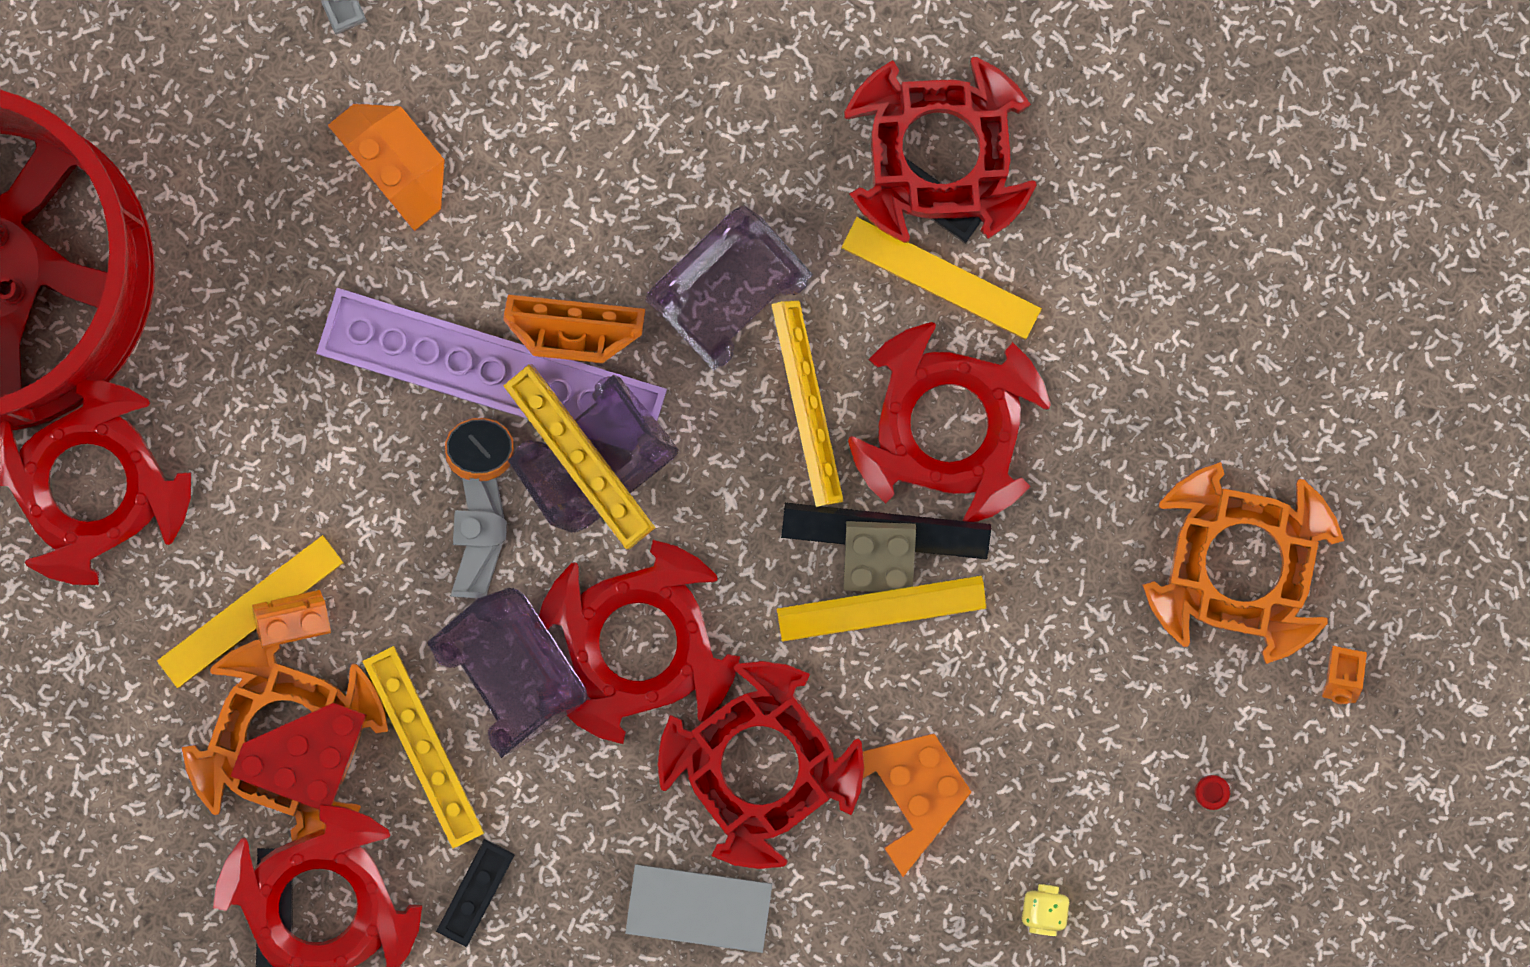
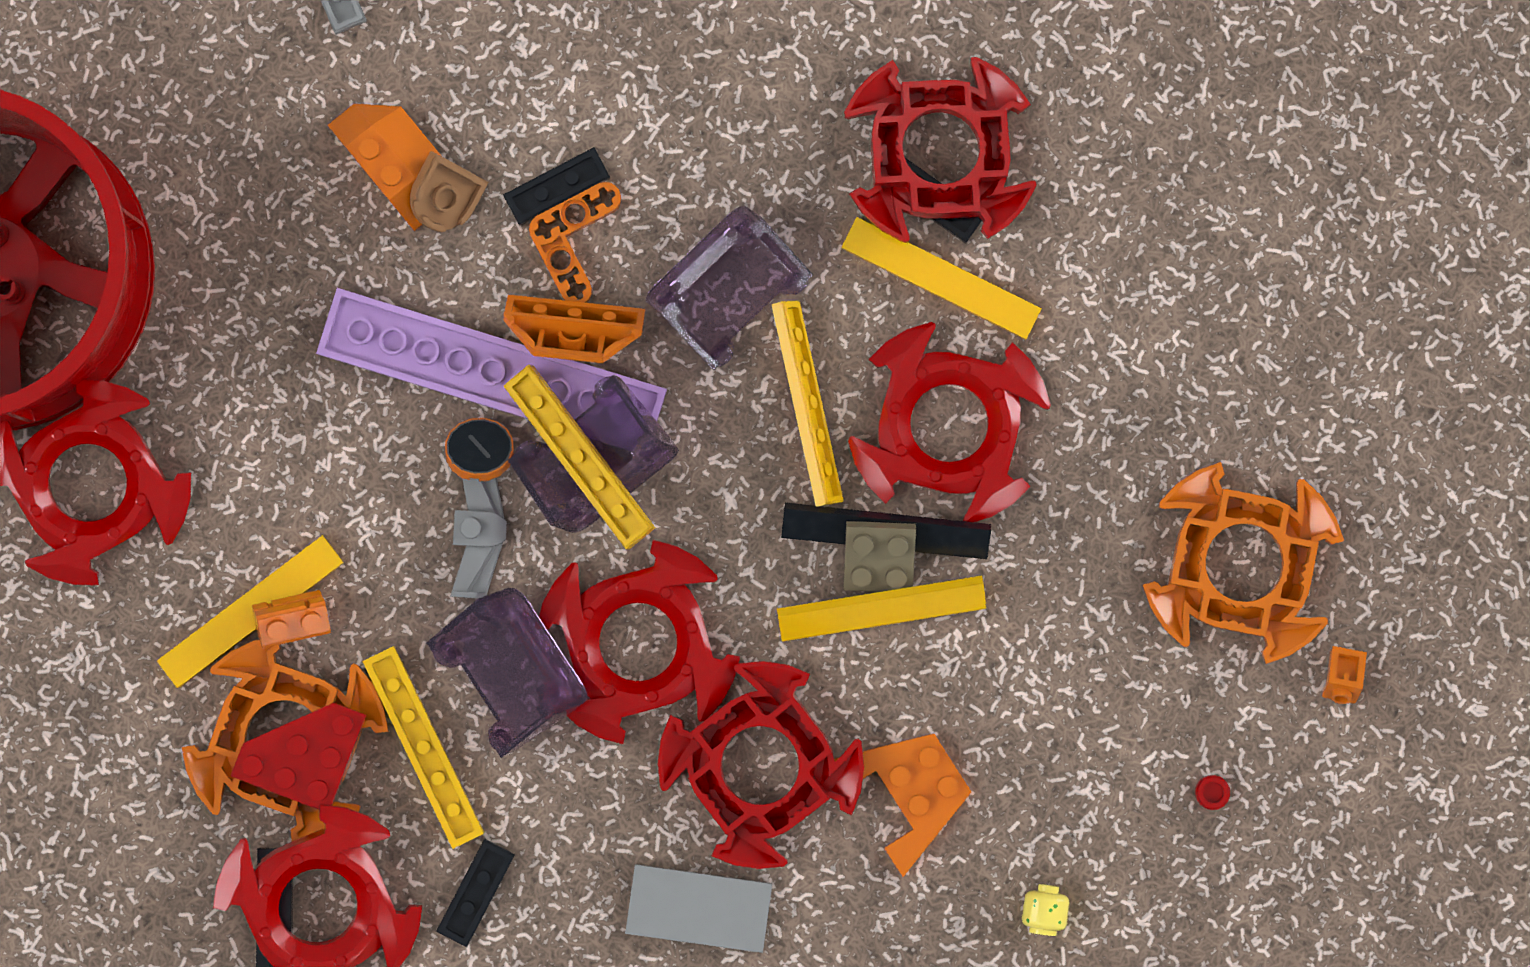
none -> medium nougat tile [410,151,489,232]
none -> black tile [503,147,611,226]
none -> orange beam [529,182,621,303]

